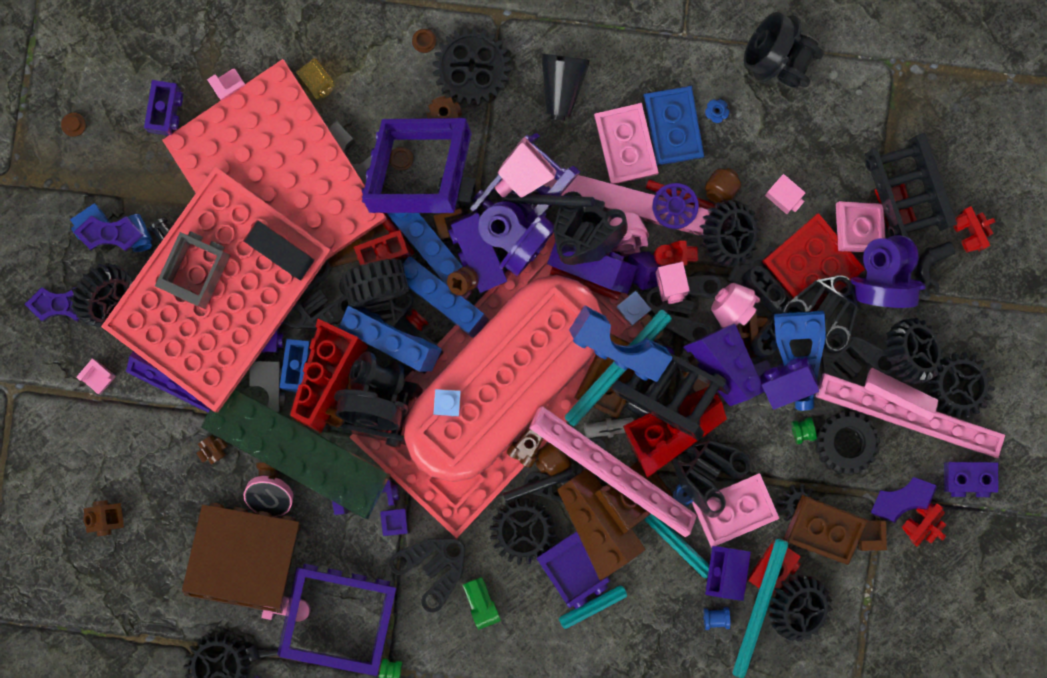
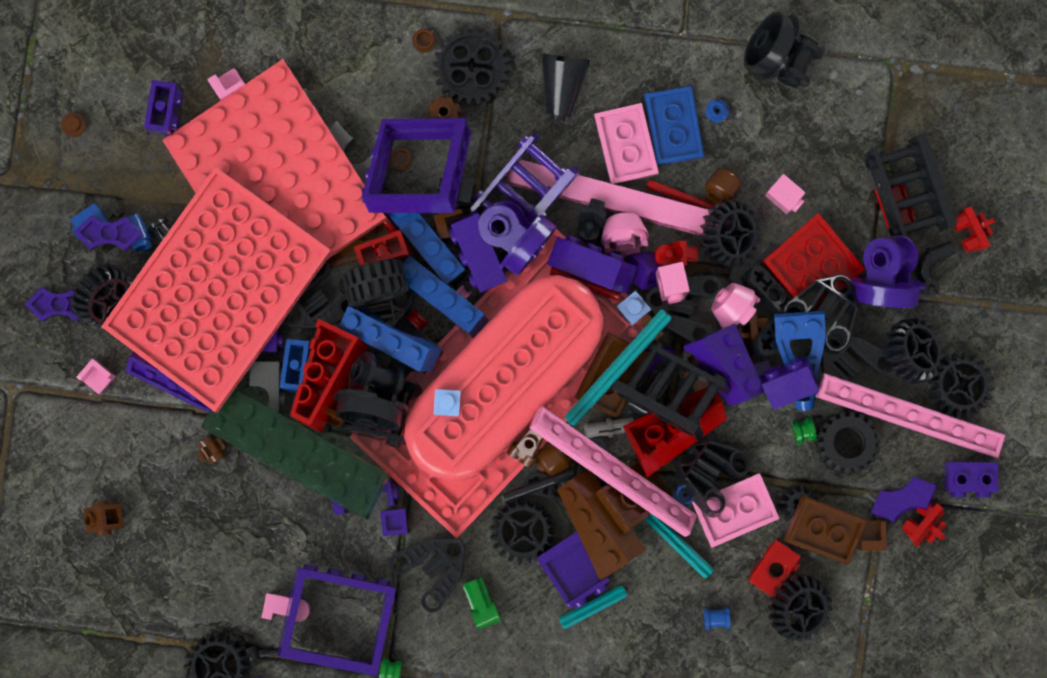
dark grey window [155,231,230,309] -> none
reddish brown panel [182,503,301,614] -> none
black beam [243,220,315,281] -> none
tile [244,476,293,517] -> none
reddish brown wheel [256,463,281,480] -> none
clear yellow brick [296,58,335,99] -> none
reddish brown wheel [447,266,479,296] -> none
bright pink torso [495,137,556,198] -> none
black bar [503,193,595,207] -> none
black connector [553,191,628,265] -> none
blue arch [569,305,673,382] -> none
dark purple wheel [652,183,699,230] -> none
dark purple brick [705,546,751,601] -> none
teal axle [732,539,788,678] -> none
bright pink tile [836,201,886,252] -> none
bright pink tile [864,368,938,420] -> none

